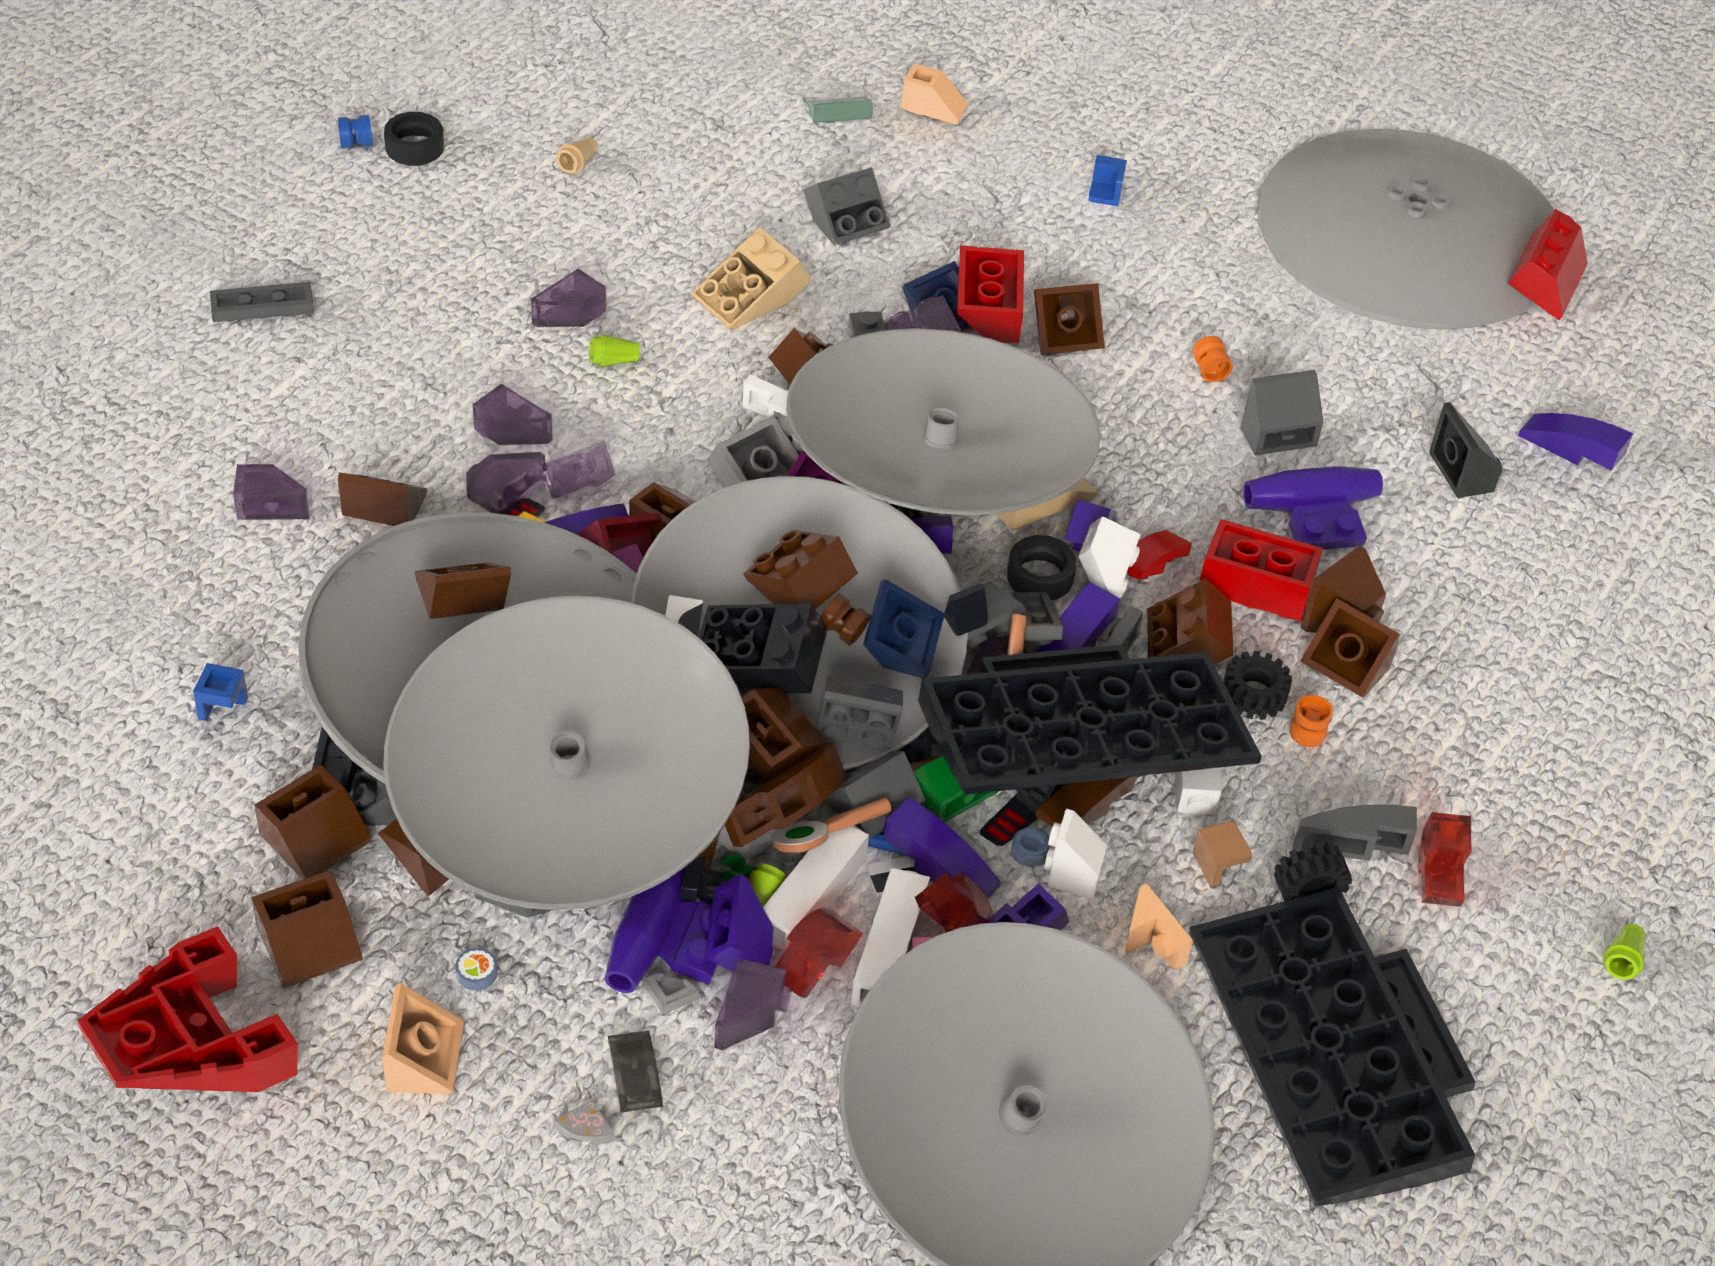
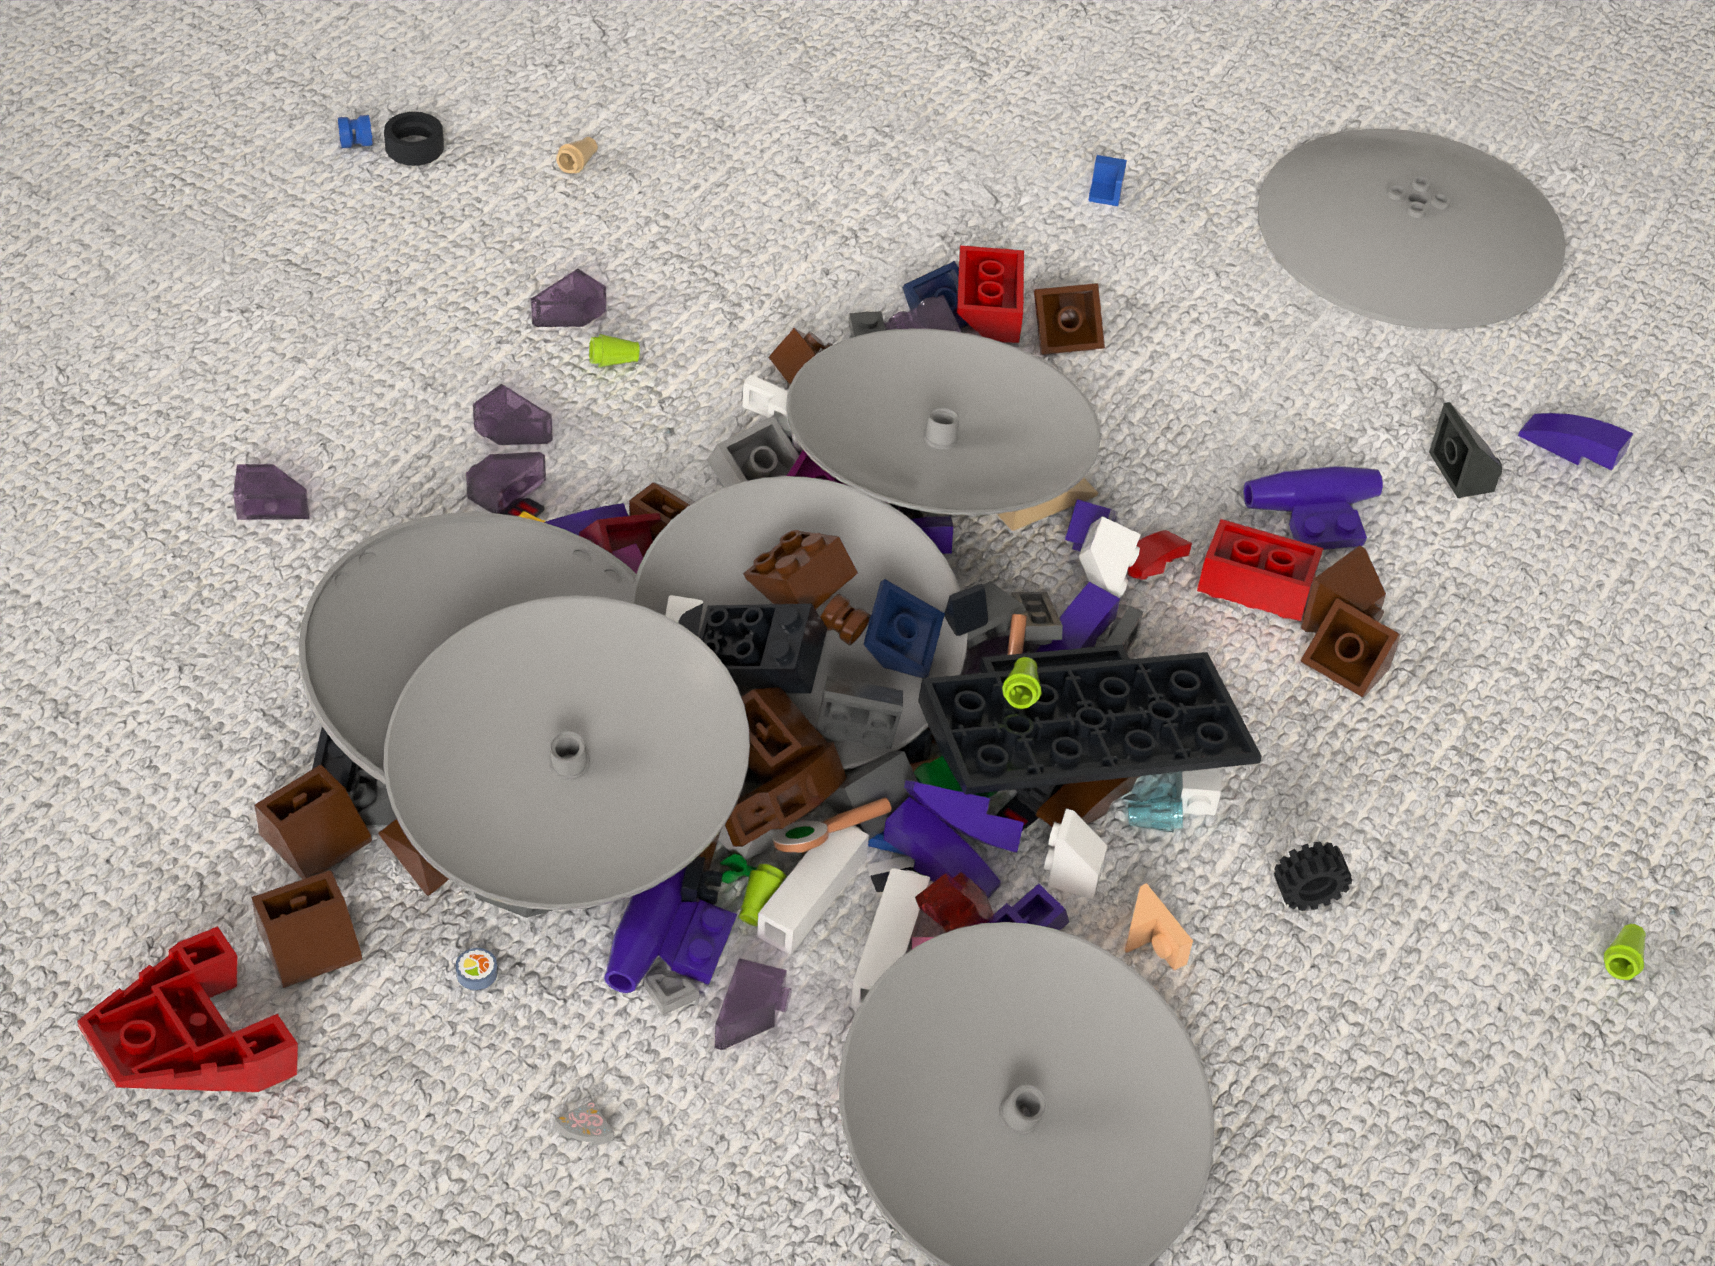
blue panel [193,663,248,721] -> none
dark grey plate [210,282,314,322] -> none
reddish brown slope [338,472,427,526] -> none
light nougat slope [383,983,464,1095] -> none
reddish brown slope [415,562,511,619] -> none
clear purple slope [541,441,616,498] -> none
clear smoke slope [607,1030,663,1113] -> none
tan slope [690,227,812,331] -> none
dark purple slope [706,874,774,977] -> none
clear red brick [770,908,864,998] -> none
dark grey slope [803,167,891,245] -> none
sand green slope [807,97,873,123] -> none
light nougat slope [902,63,968,125] -> none
black tyre [1007,535,1076,601] -> none
sand blue tile [1011,828,1051,867] -> none
reddish brown slope [1147,578,1233,665] -> none
black slope [1189,887,1476,1207] -> none
orange wheel [1192,336,1233,382] -> none
medium nougat panel [1193,821,1252,887] -> none
black tyre [1223,651,1292,720] -> none
dark grey slope [1240,370,1323,455] -> none
orange wheel [1289,695,1333,747] -> none
dark grey slope [1293,805,1417,861] -> none
clear red brick [1418,812,1472,907] -> none
red slope [1508,209,1588,320] -> none
none -> dark purple slope [904,780,1024,853]
none -> lime cone [1002,657,1041,709]
none -> clear light blue cone [1128,794,1183,833]

